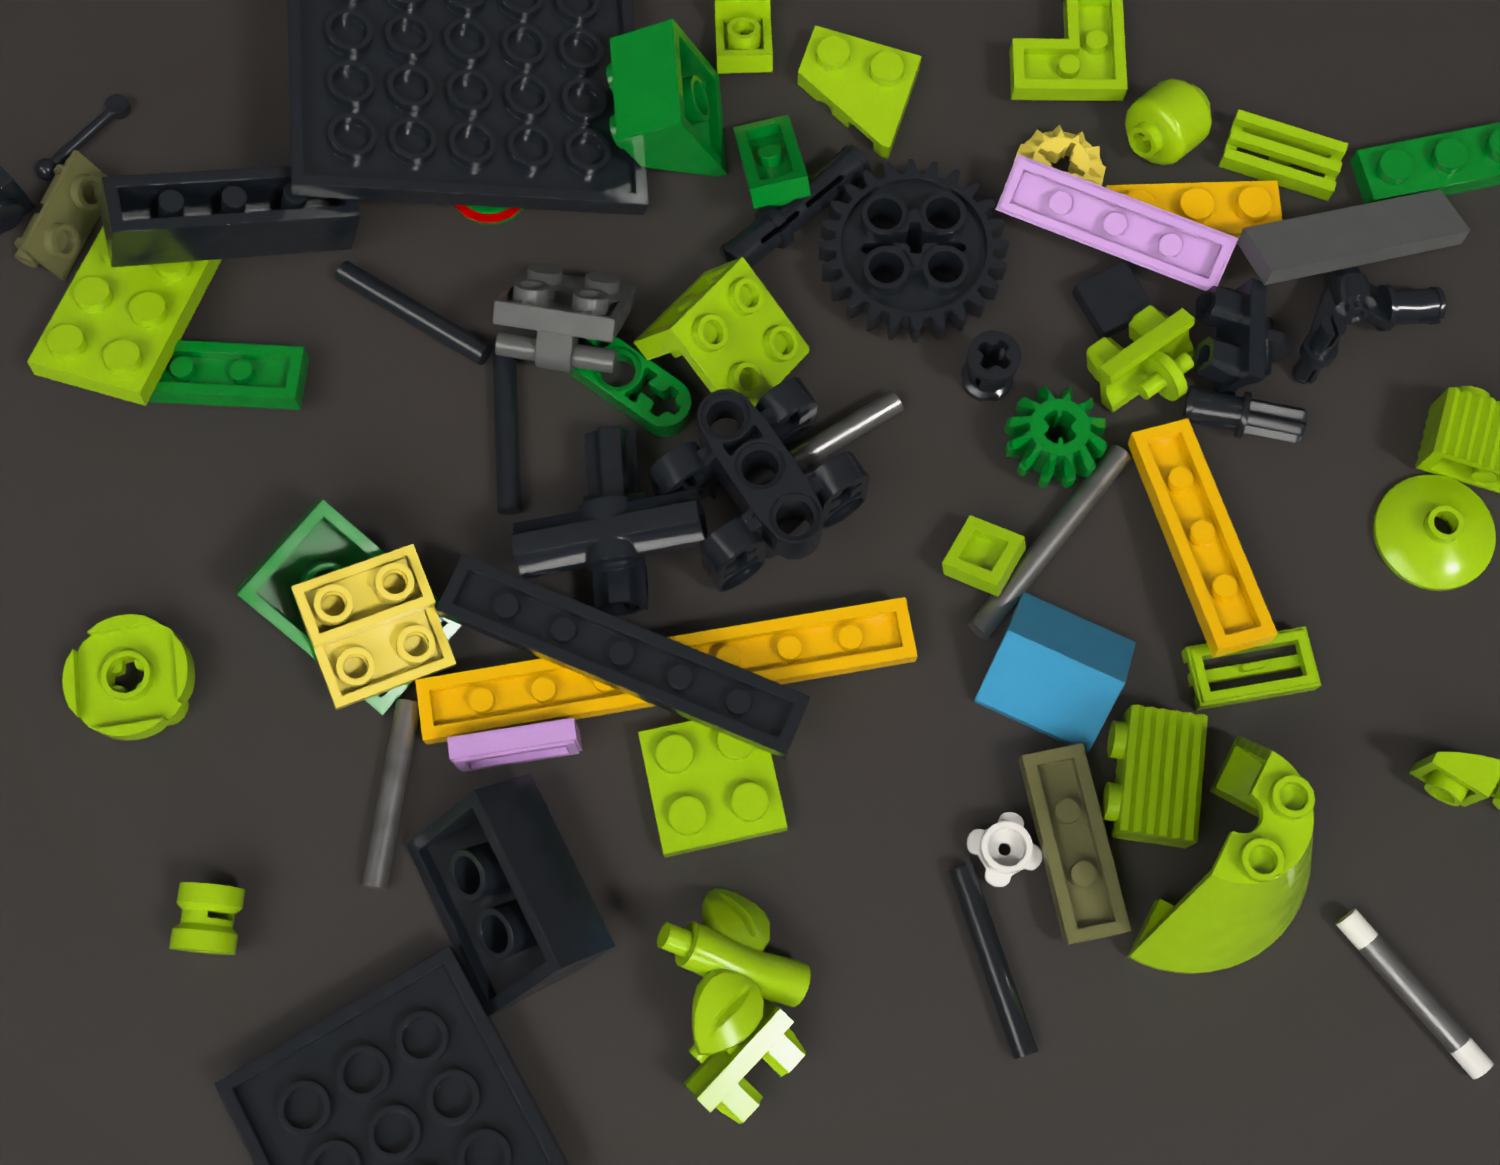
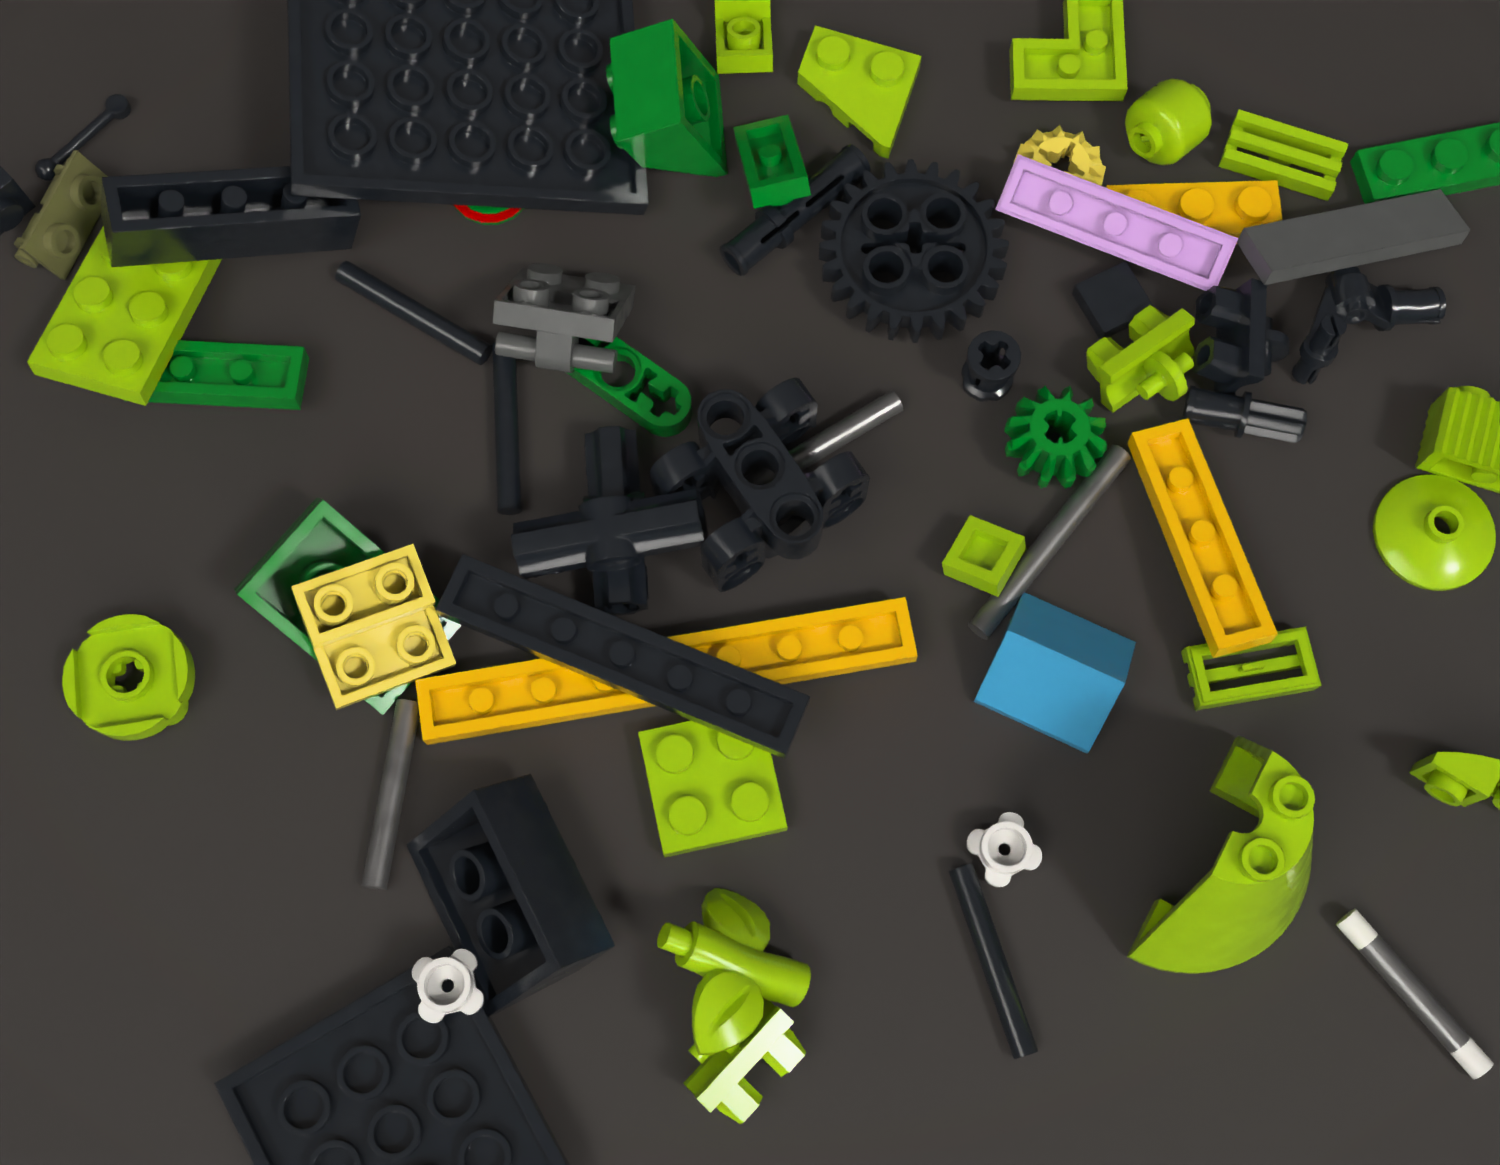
lime wheel [169,882,245,955] -> none
lavender tile [447,718,583,772] -> none
lime bracket [634,257,809,422] -> none
olive plate [1018,743,1132,946] -> none
lime brick [1101,705,1208,849] -> none
none -> white plate [412,949,484,1023]

